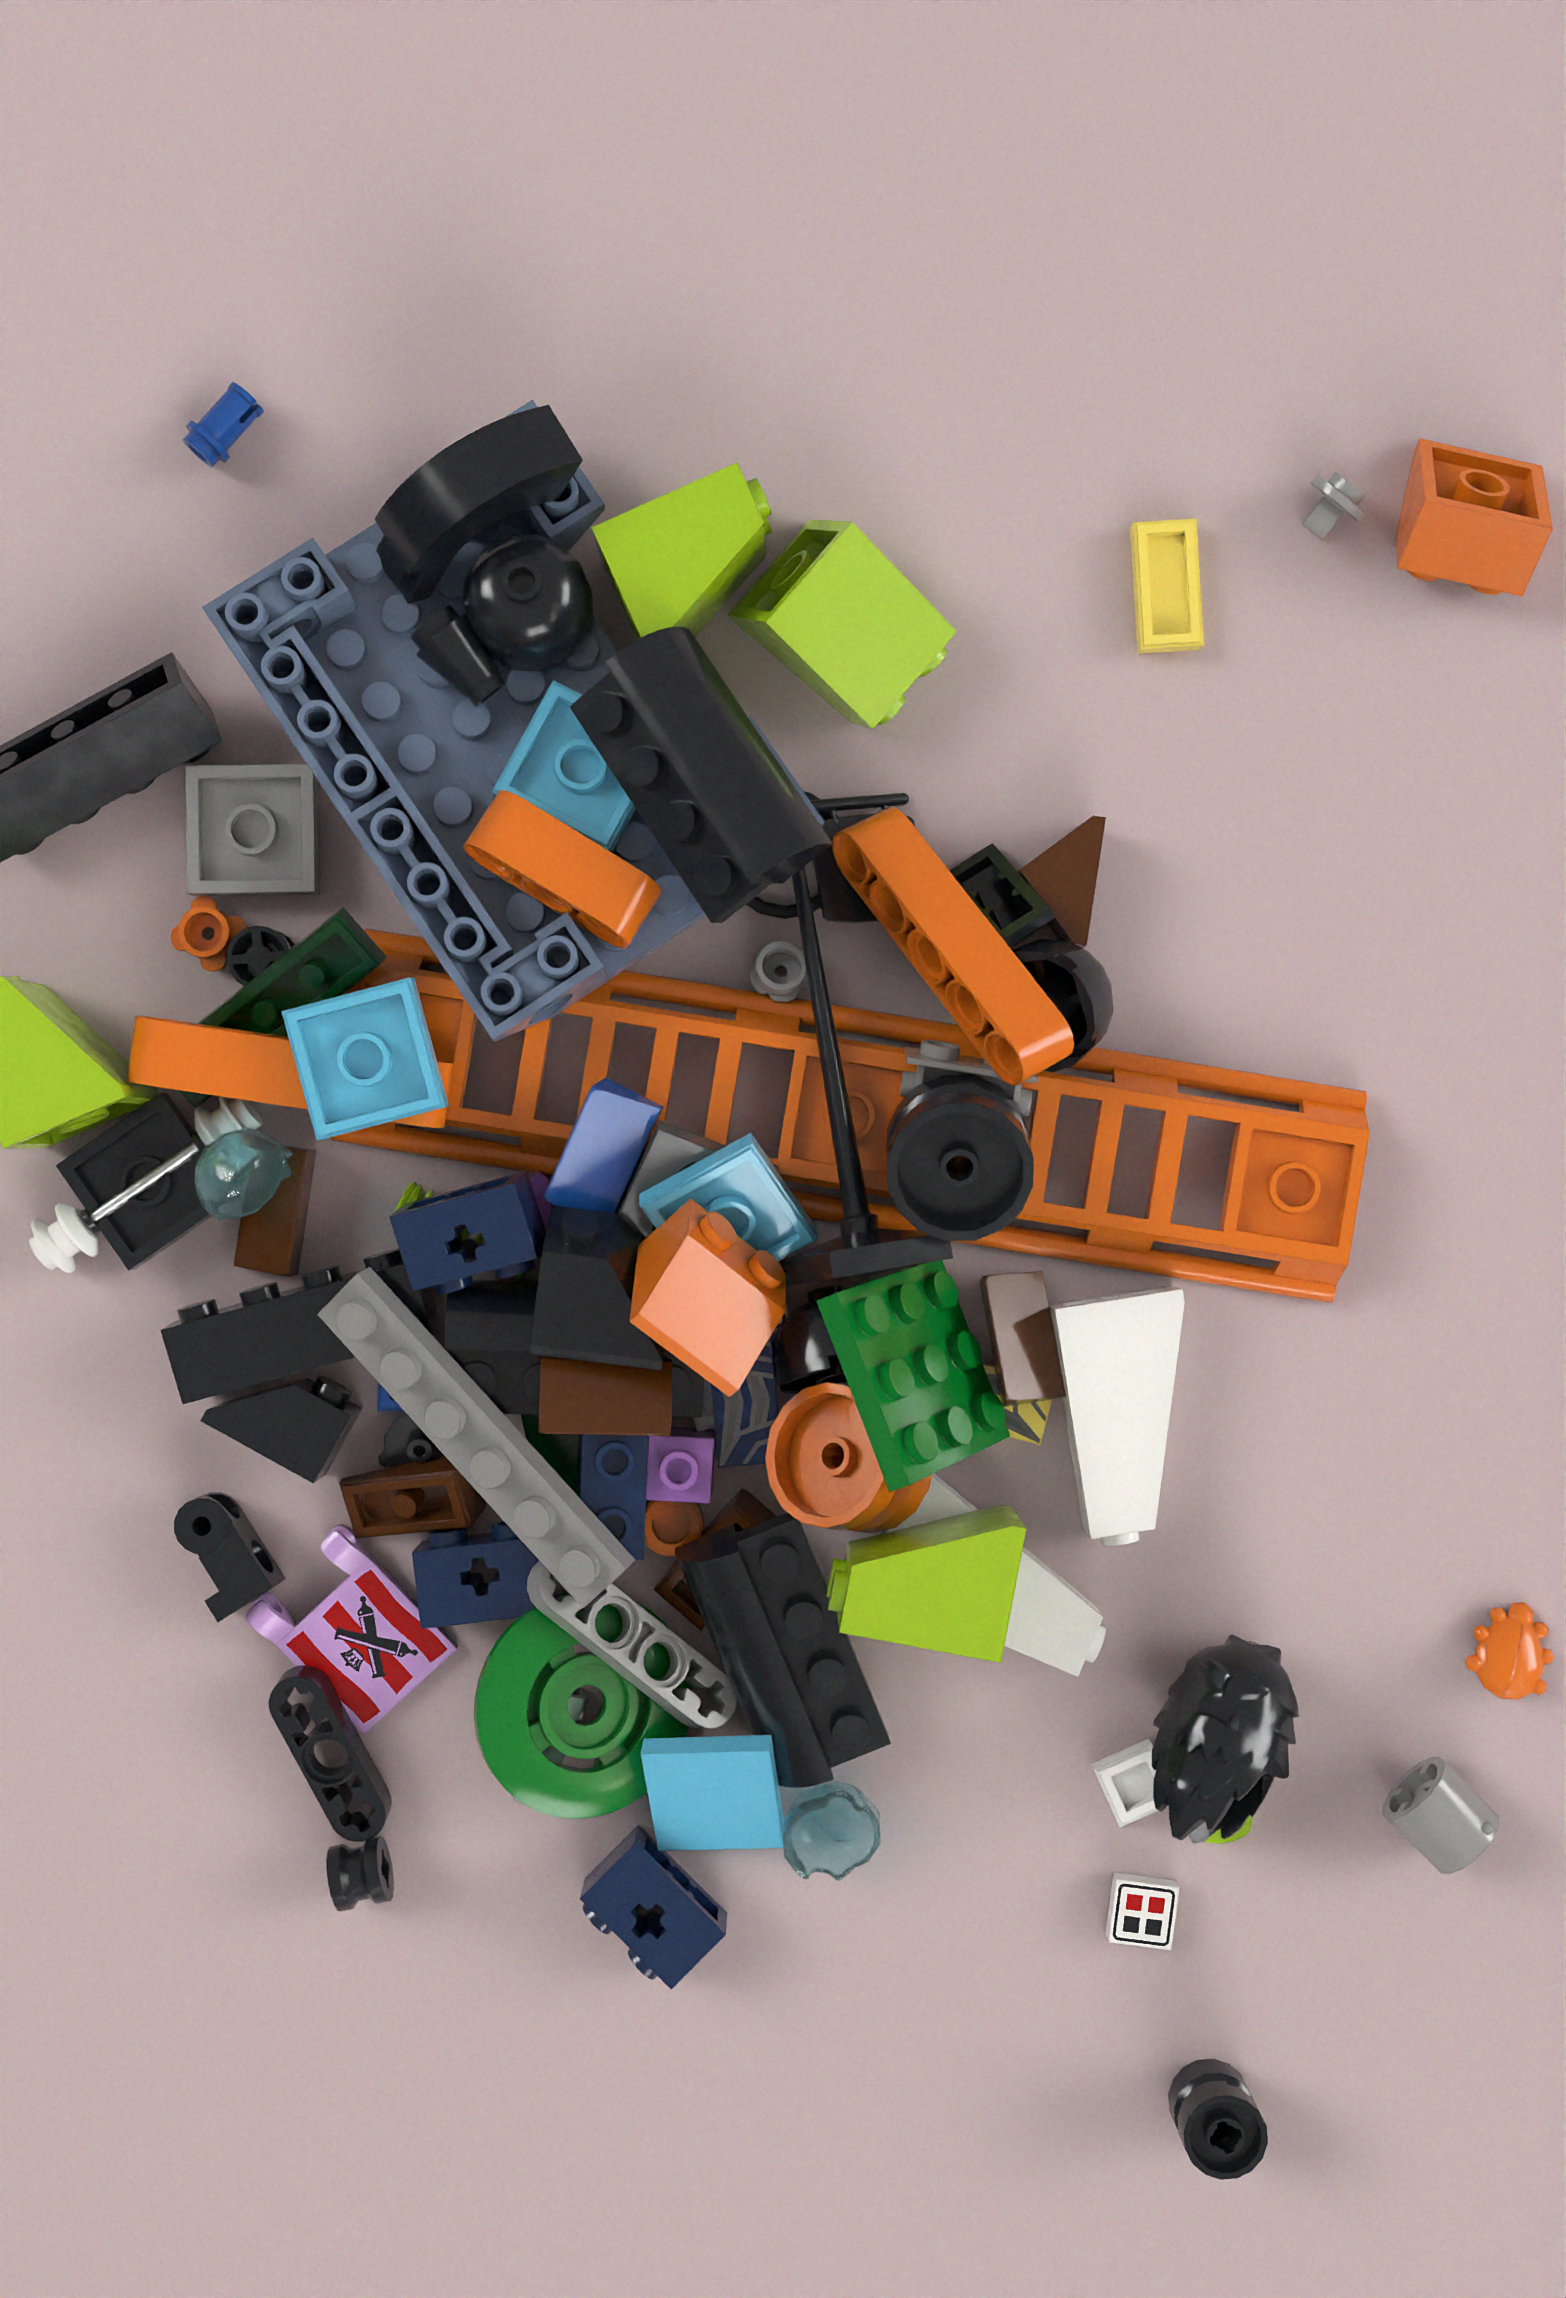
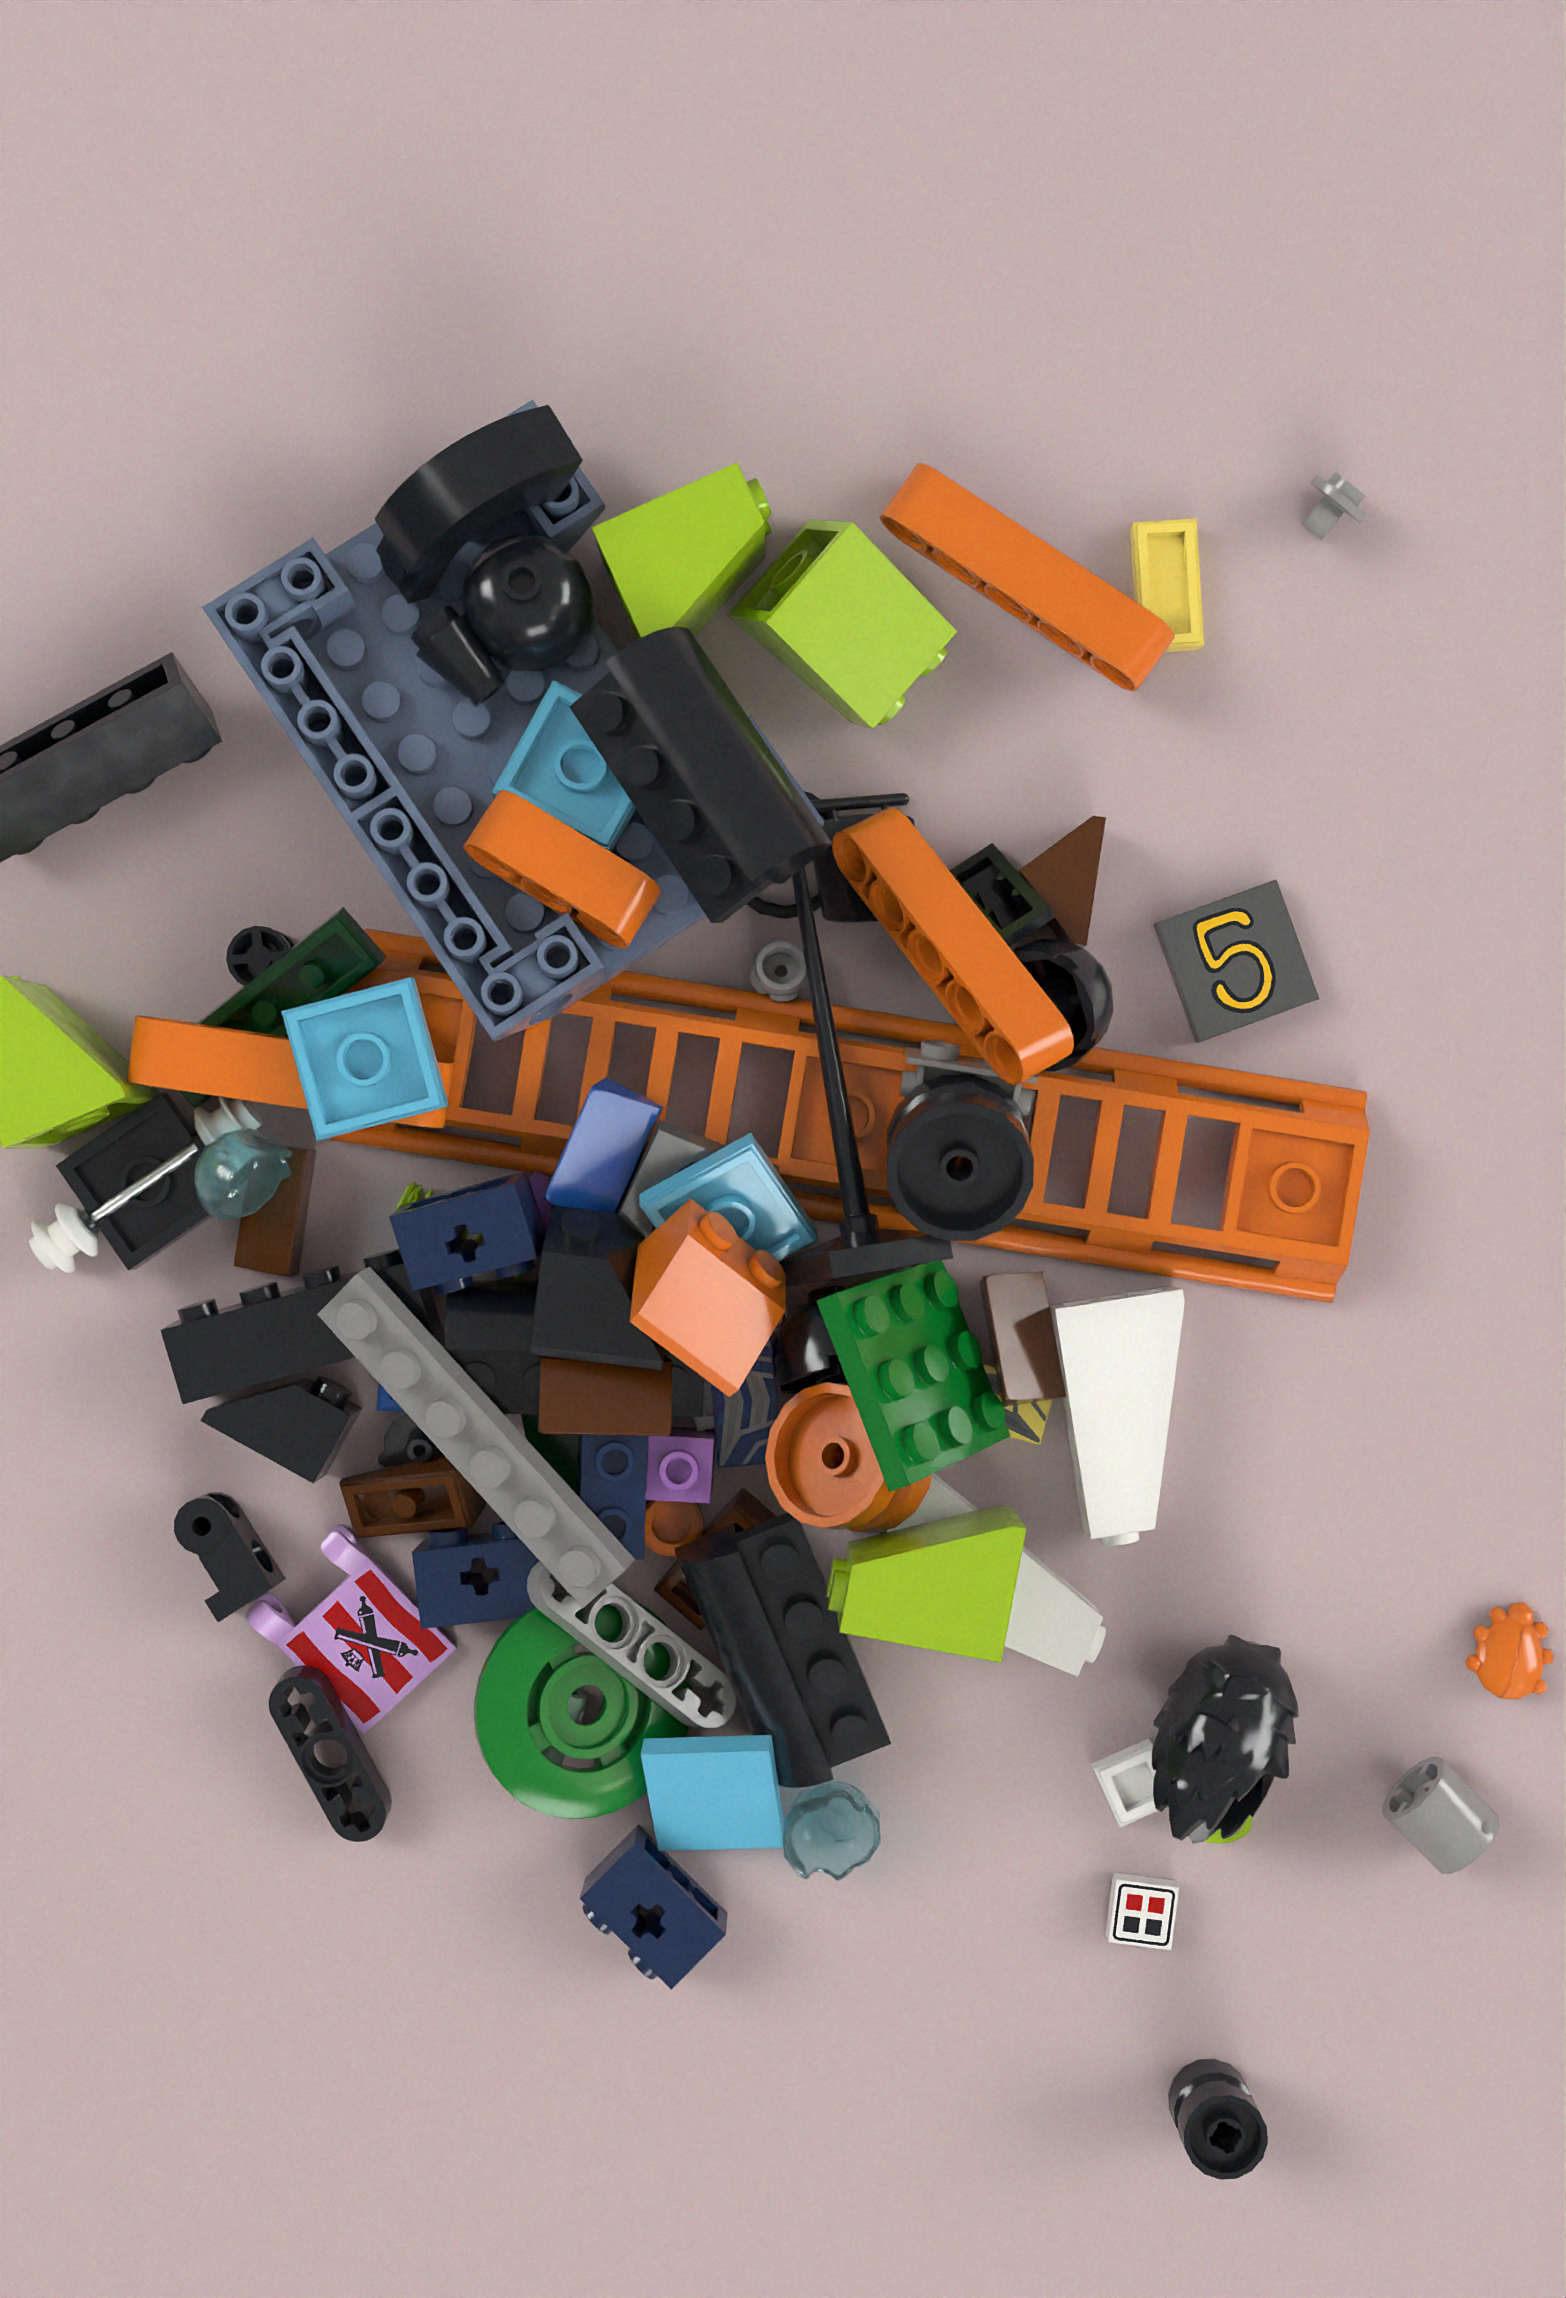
orange plate [170,896,247,972] -> none
blue pin [183,382,264,468] -> none
light grey plate [185,764,320,896] -> none
black wheel [326,1836,394,1912] -> none
orange slope [1395,438,1553,597] -> none
none -> orange beam [879,463,1175,692]
none -> dark grey tile [1153,879,1320,1043]

